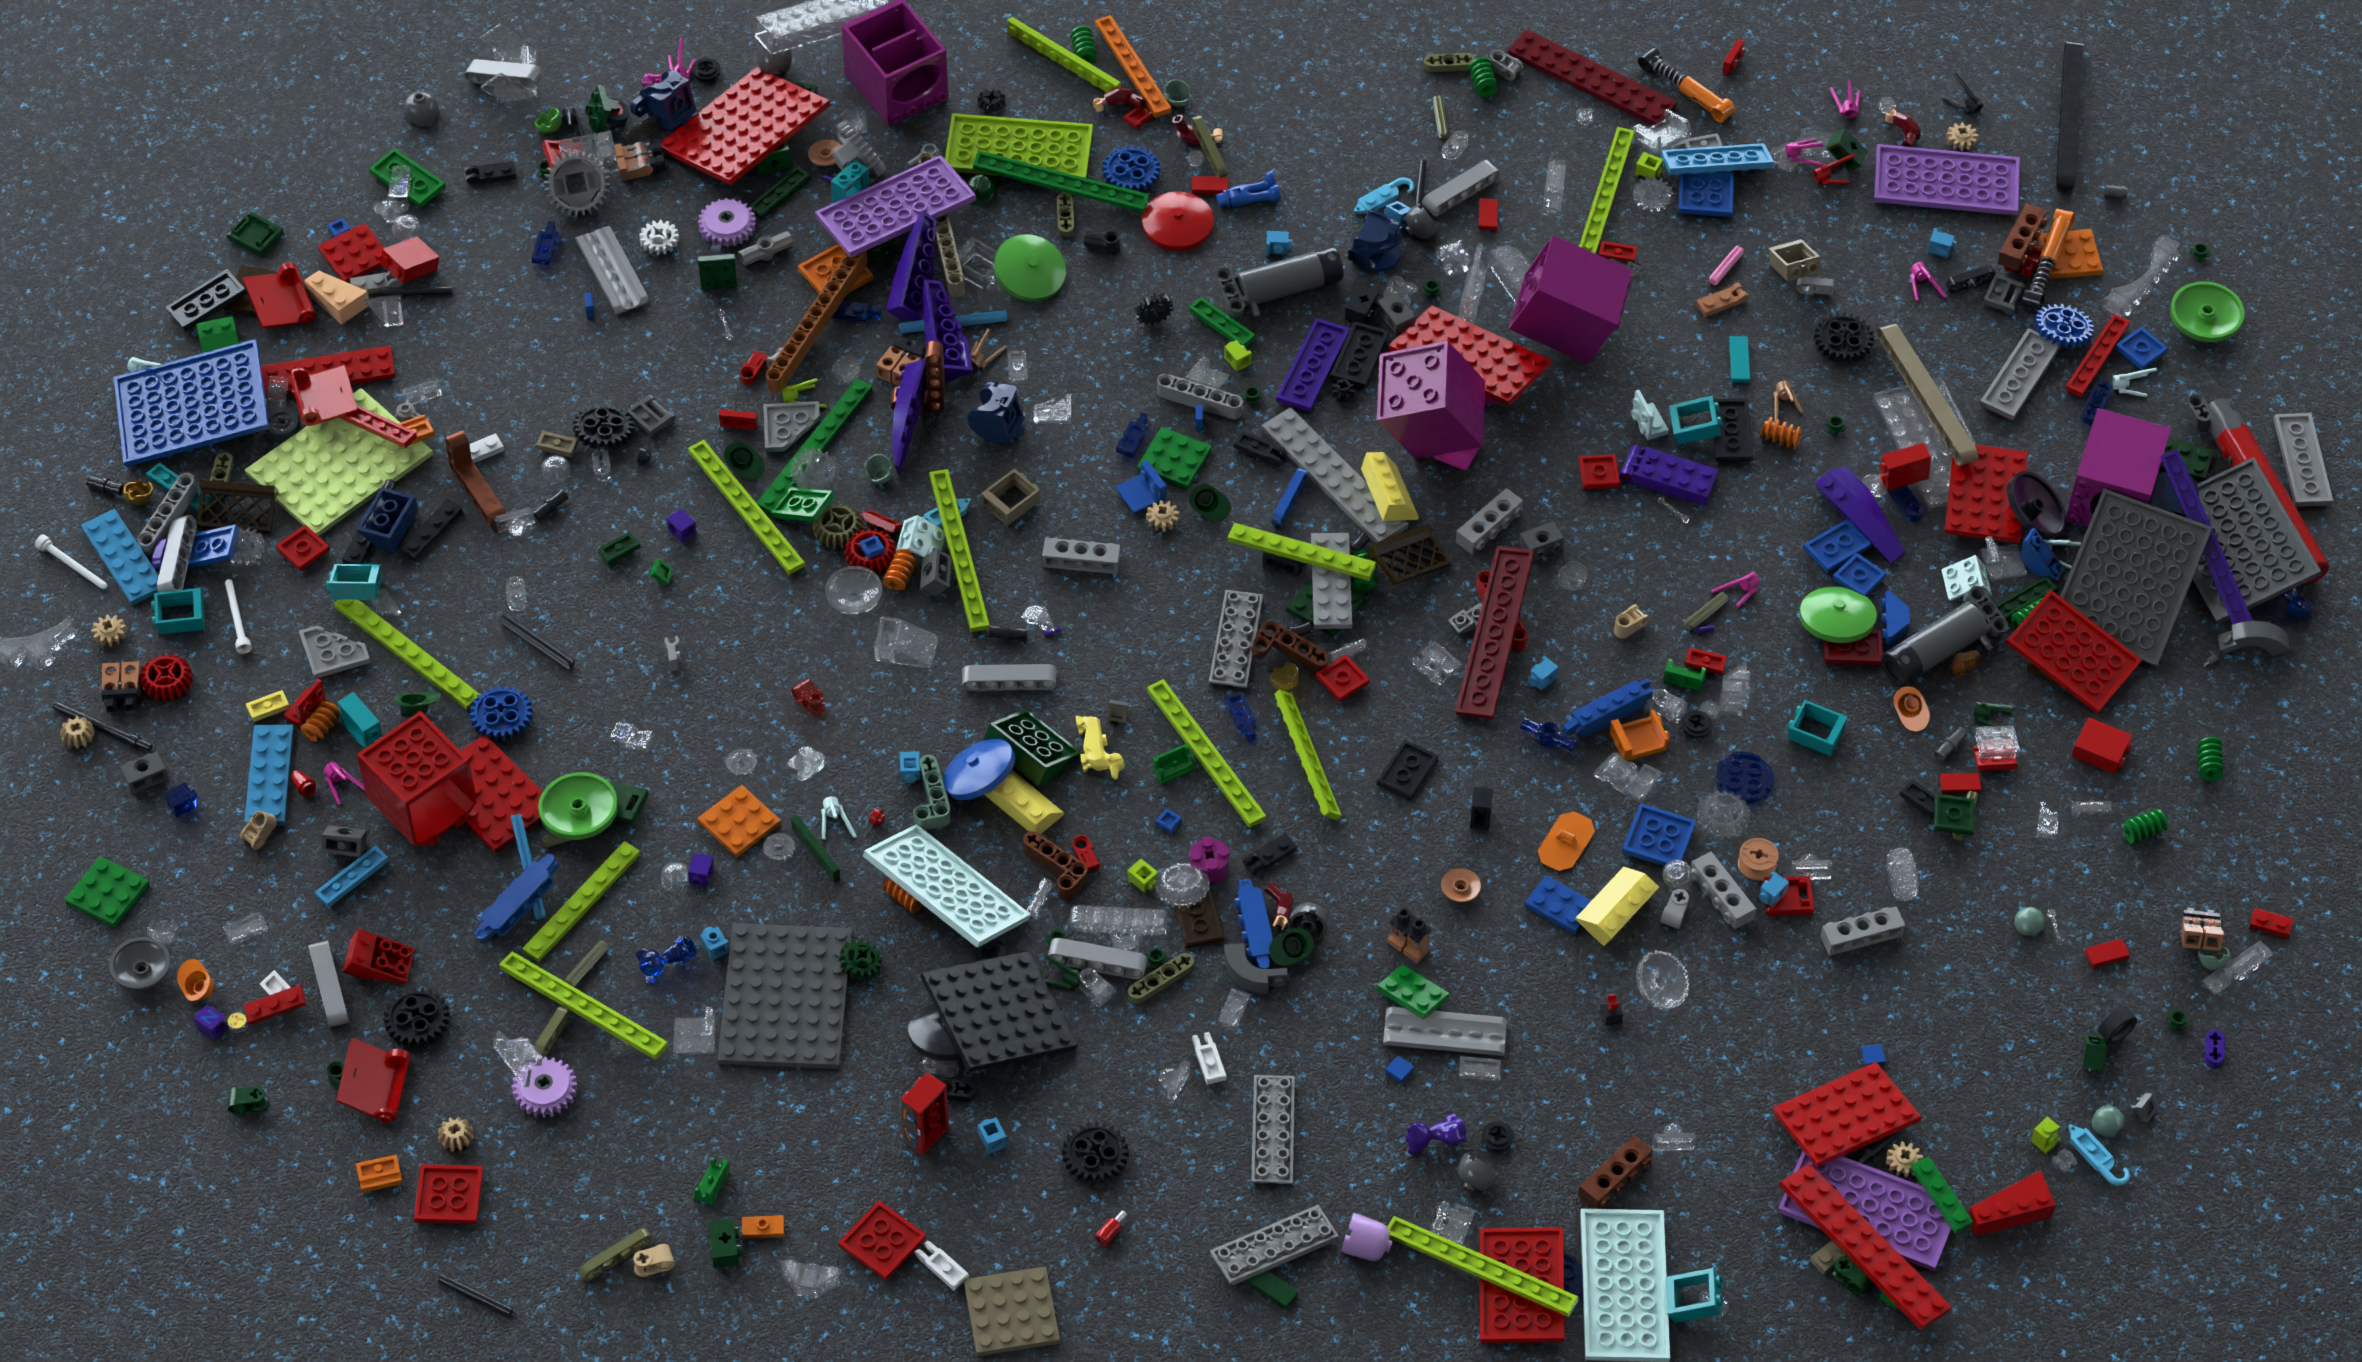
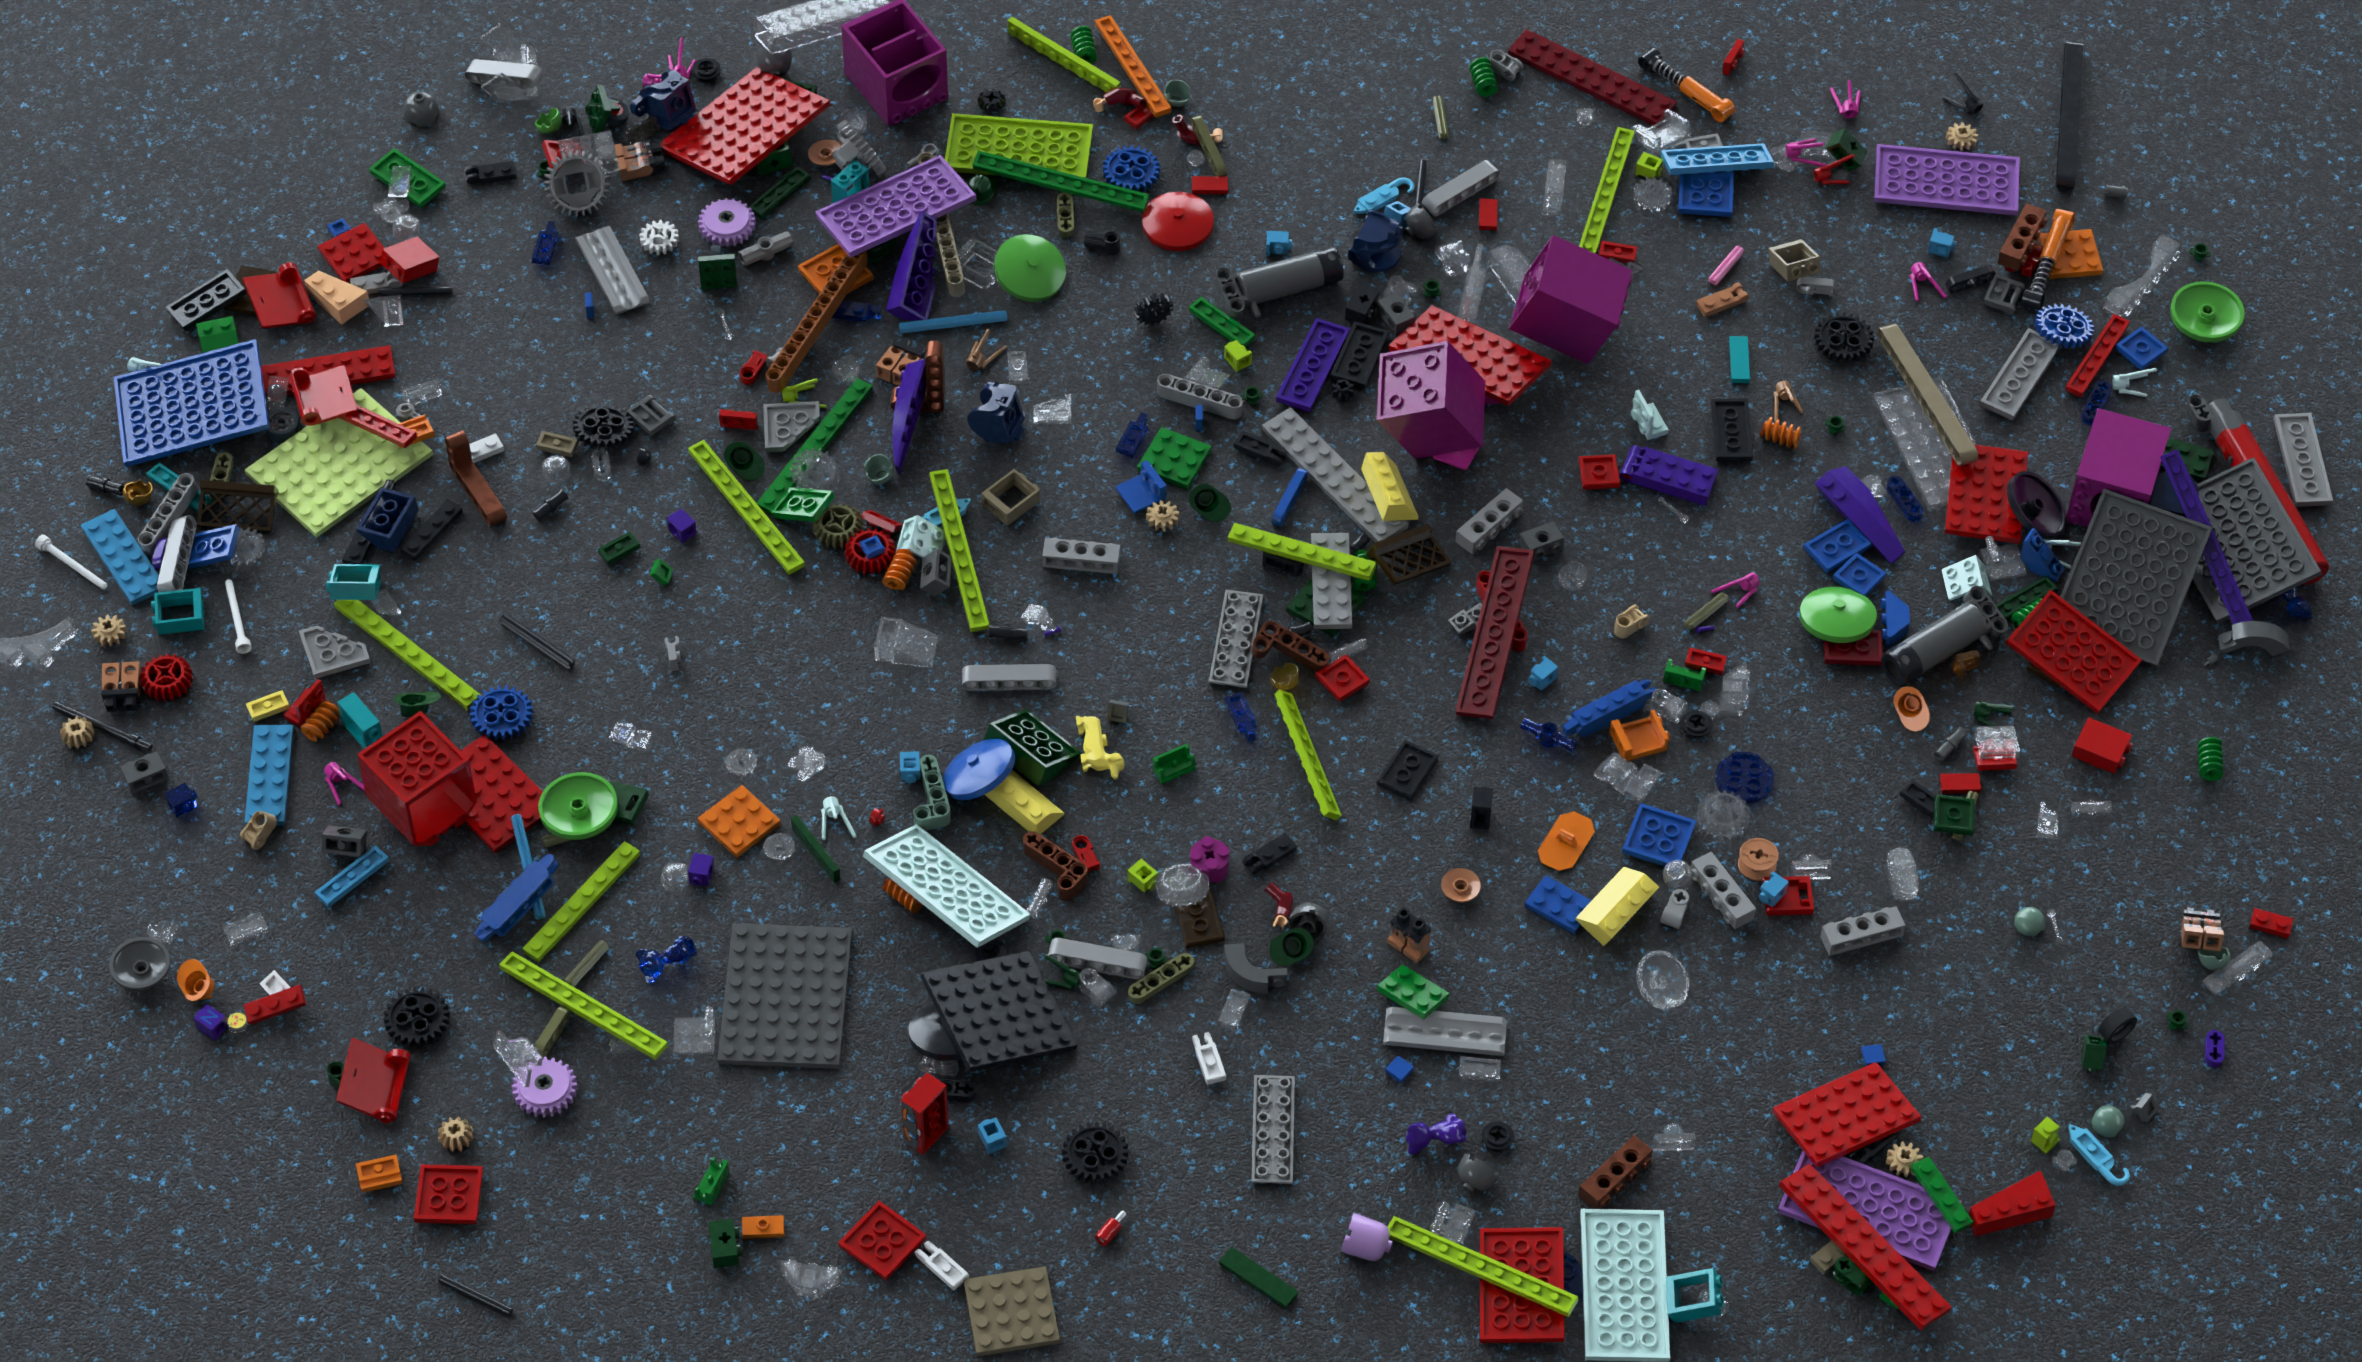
green plate [65,856,150,928] -> none
dark green container [227,212,284,257] -> none
dark green piece [228,1086,269,1114] -> none
red plate [276,524,330,572] -> none
red cone [291,770,316,797] -> none
light grey beam [308,940,349,1028] -> none
red slope [343,928,415,983] -> none
clear tile [495,507,535,536] -> none
clear plate [506,576,527,611] -> none
olive beam [578,1228,652,1281] -> none
tan piece [633,1244,675,1277] -> none
dark azure brick [700,927,729,961] -> none
clear red piece [791,678,825,715] -> none
clear dish [825,566,882,614] -> none
dark green gear [838,938,883,980] -> none
dark purple wedge [923,279,972,382] -> none
clear beam [1069,905,1168,936] -> none
lime plate [1147,679,1266,828] -> none
blue tile [1155,808,1182,834] -> none
clear tile [1159,1060,1190,1104] -> none
light grey plate [1210,1205,1339,1285] -> none
blue piece [1216,171,1281,207] -> none
blue hinge [1234,879,1274,969] -> none
clear plate [1411,641,1462,685] -> none
olive beam [1424,53,1475,72] -> none
clear plate [1442,131,1469,160] -> none
black piece [1600,994,1623,1026] -> none
teal window [1669,396,1723,445] -> none
teal window [1787,700,1847,756] -> none
clear plate [1878,97,1896,114] -> none
red brick [1879,442,1931,491] -> none
dark red arm [1885,109,1921,147] -> none
red tile [2084,939,2130,968] -> none
green piece [2124,809,2168,844] -> none

